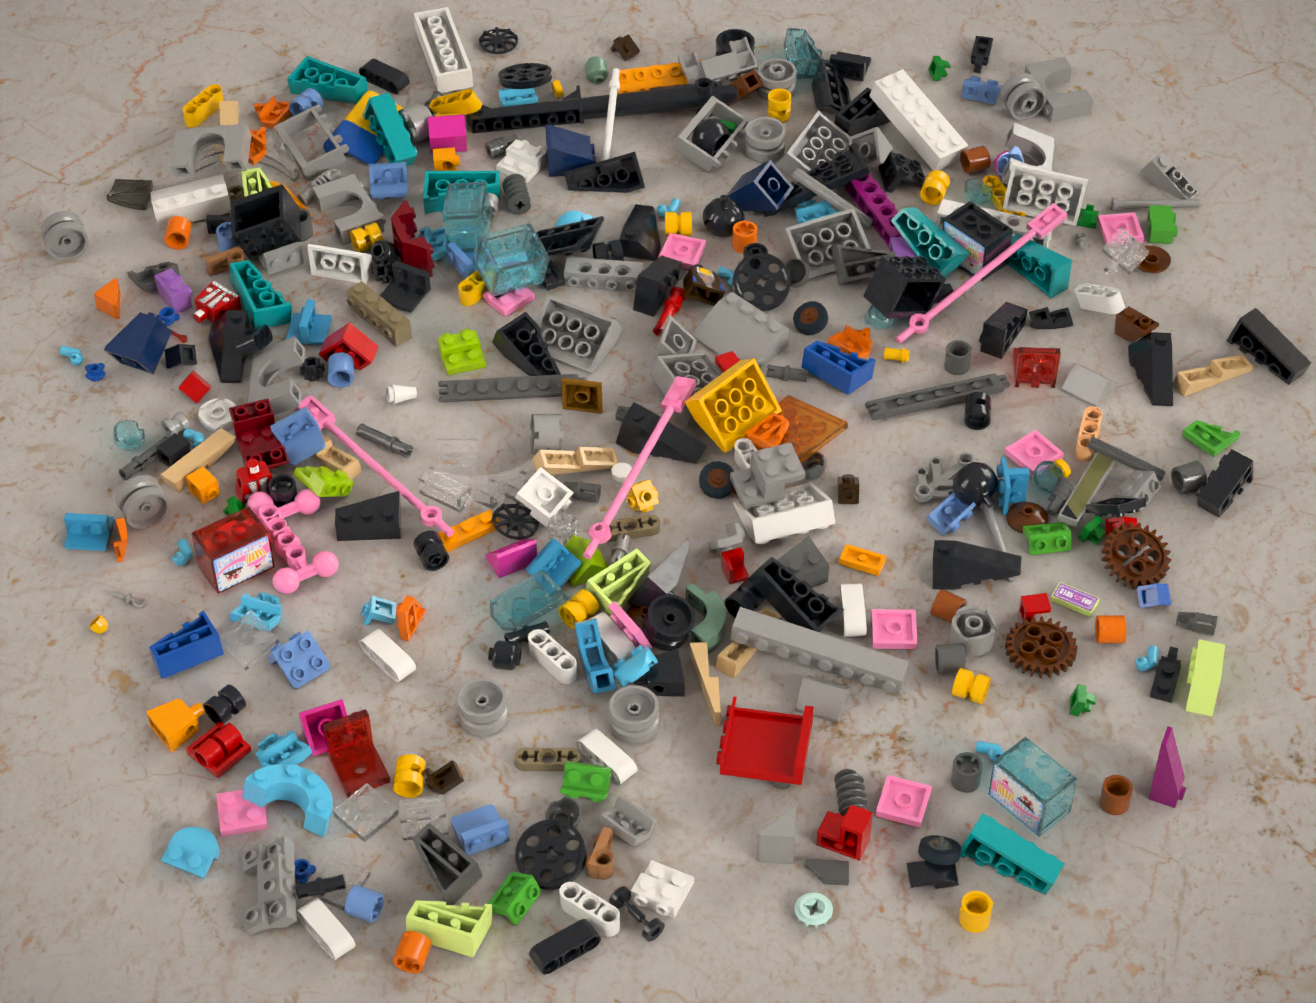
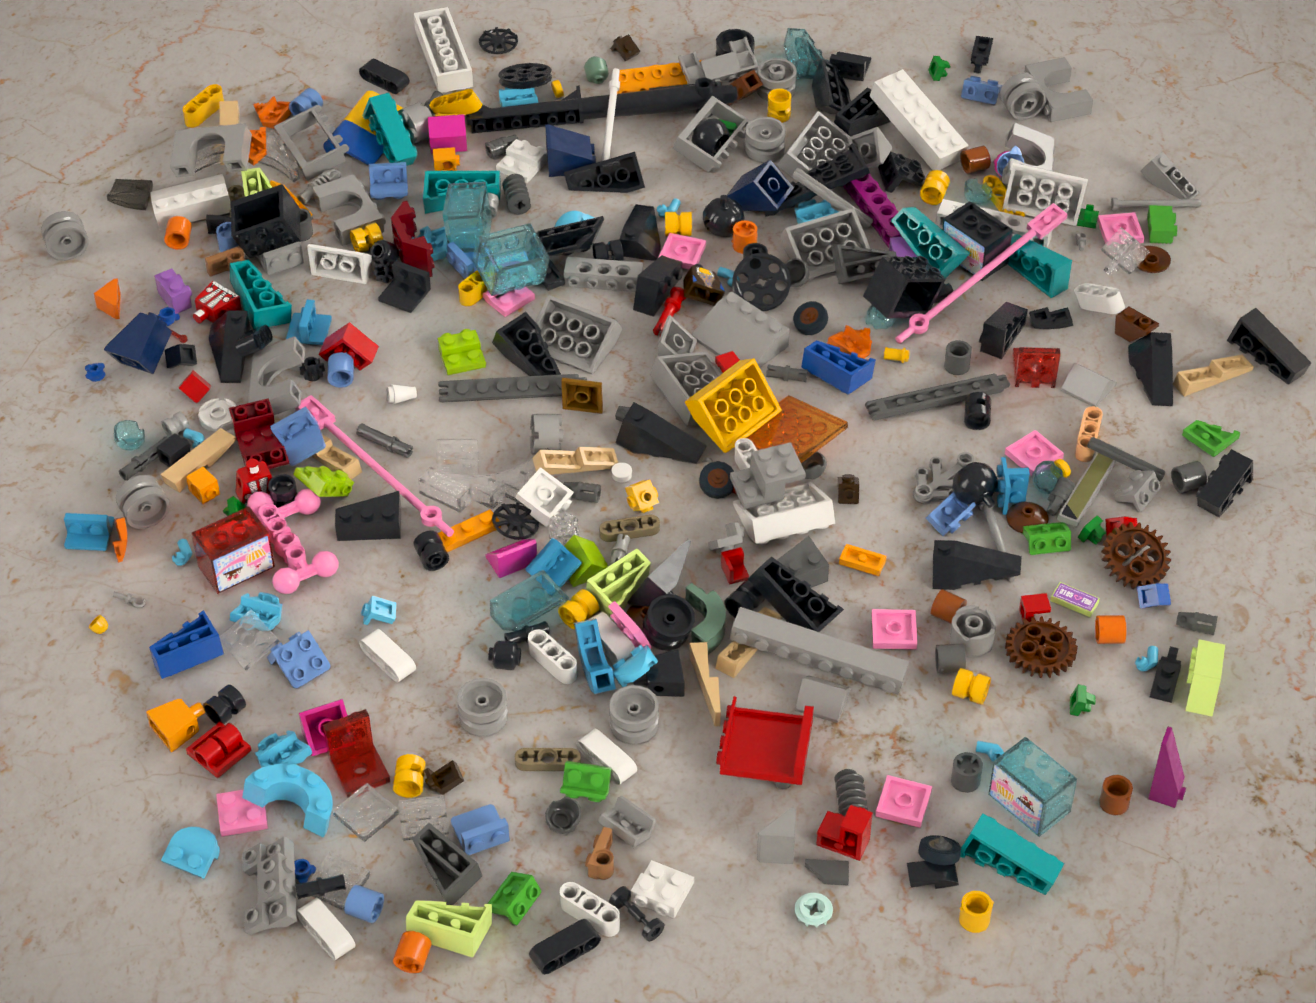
medium azure arm [60,346,83,365] -> none
dark grey slope [127,261,181,292] -> none
teal wedge [287,56,369,104] -> none
dark tan brick [346,281,412,347] -> none
orange wing [396,595,426,642] -> none
black wedge [515,819,587,890] -> none
bright pink bar [583,376,696,559] -> none
orange wing [745,412,789,449] -> none
white beam [840,583,867,637] -> none
black plate [1085,497,1146,517] -> none

